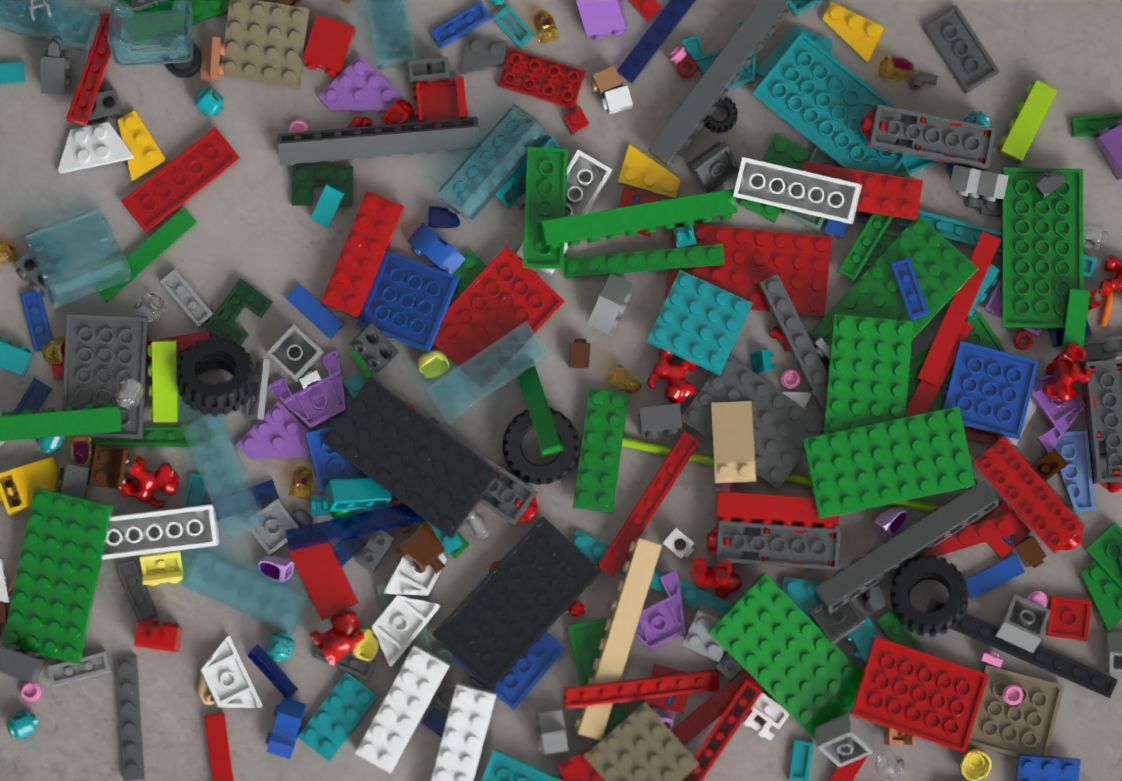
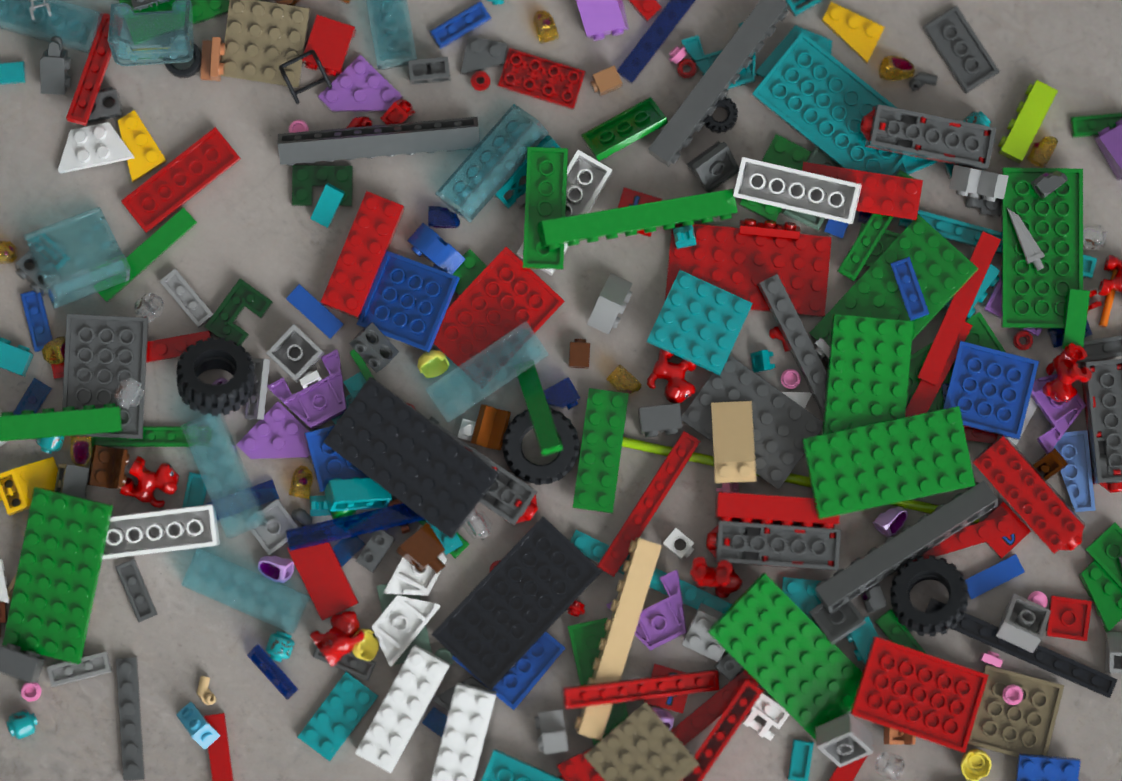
red hinge [134,619,183,652] -> none
light yellow bracket [140,550,184,586] -> none
lime brick [148,340,179,422] -> none
teal head [194,87,224,117] -> none
white wing [200,636,263,708] -> none
blue brick [265,697,306,759] -> none
red panel [412,77,467,122] -> none
teal tile [493,5,534,49] -> none
red plate [563,107,590,134] -> none
green plate [563,244,725,279] -> none
white brick [602,86,633,114] -> none
yellow wing [618,144,681,199] -> none
reddish brown brick [1014,536,1047,568] -> none
none -> medium azure bracket [177,702,220,749]
none -> black piece [279,50,332,104]
none -> white plate [457,418,476,442]
none -> dark orange panel [470,404,511,451]
none -> red plate [471,71,491,91]
none -> clear blue slope [544,377,580,410]
none -> green plate [581,97,668,161]
none -> red plate [739,218,800,239]
none -> light grey bar [1007,208,1045,271]
none -> clear yellow rock [1026,136,1058,168]

